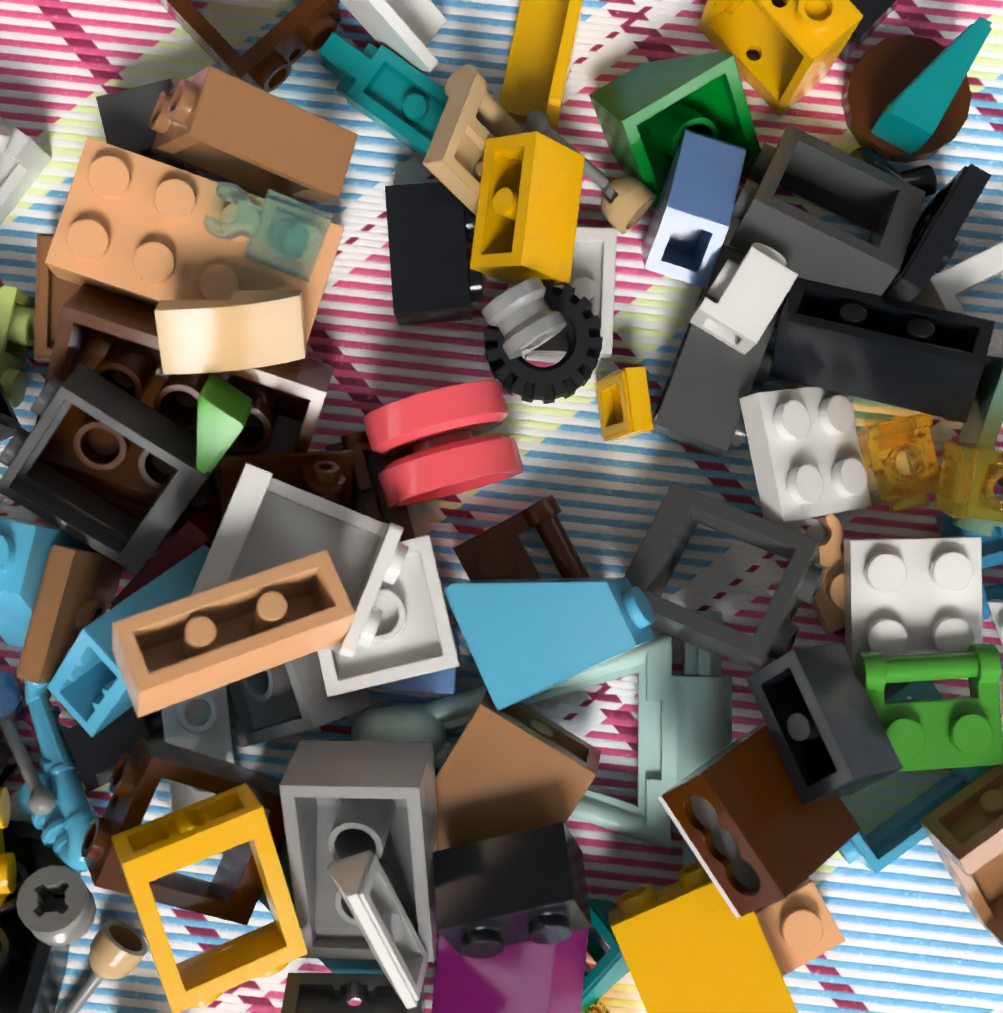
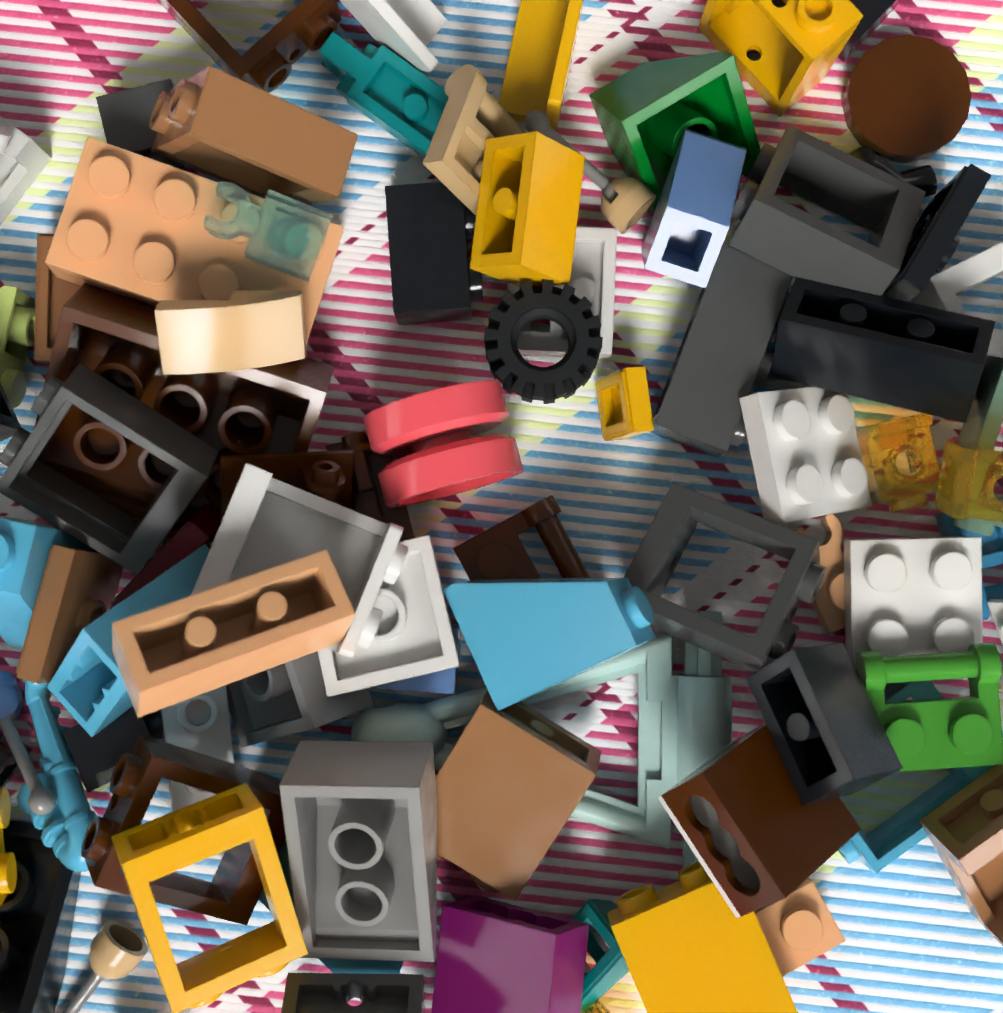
light grey wheel [16,865,96,946] -> none
bright green slope [196,374,253,474] -> none
white slope [327,850,429,1009] -> none
black brick [433,822,592,959] -> none
light grey wheel [482,277,567,359] -> none
white brick [689,243,798,355] -> none
teal slope [871,16,992,155] -> none

